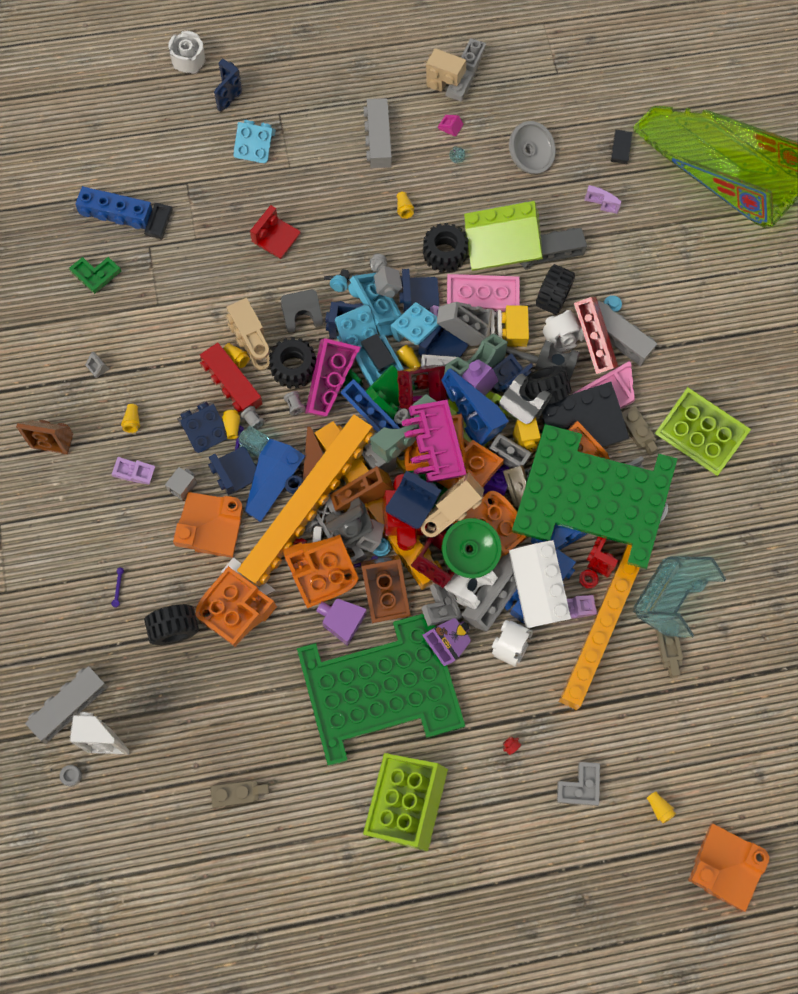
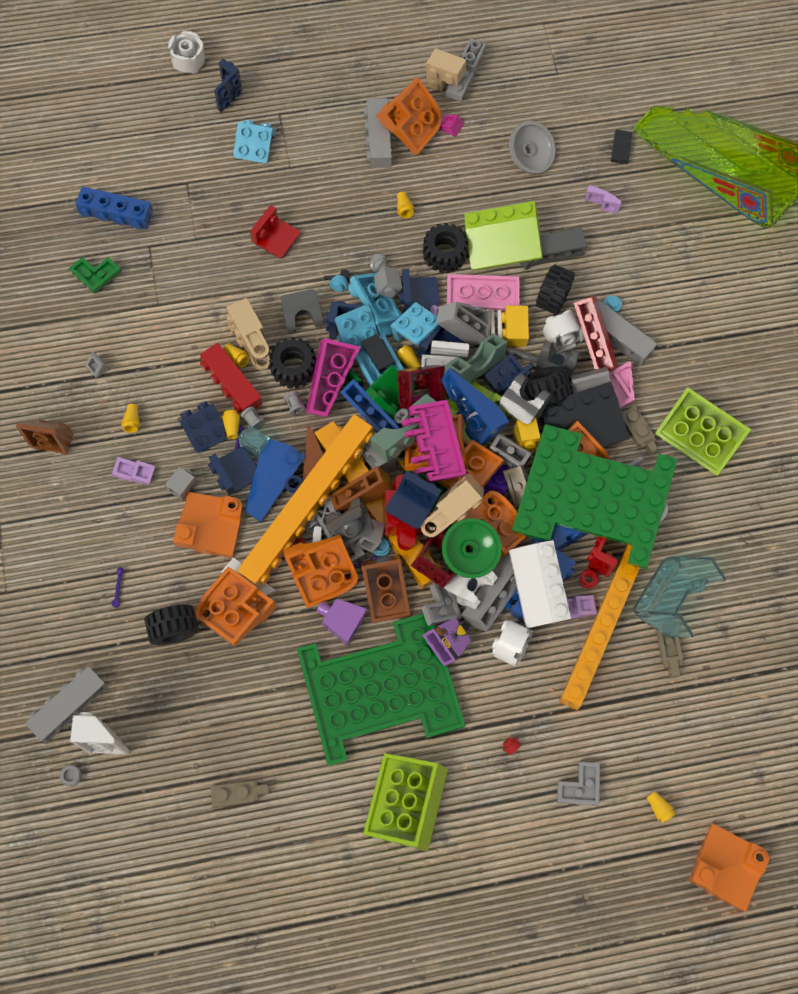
black tile [144,203,173,240] -> none
clear light blue plate [449,146,465,163] -> none
medium lavender torso [461,360,498,395] -> none
none -> orange slope [376,78,441,155]
none -> white tile [431,341,469,358]
none -> light grey panel [570,367,610,393]

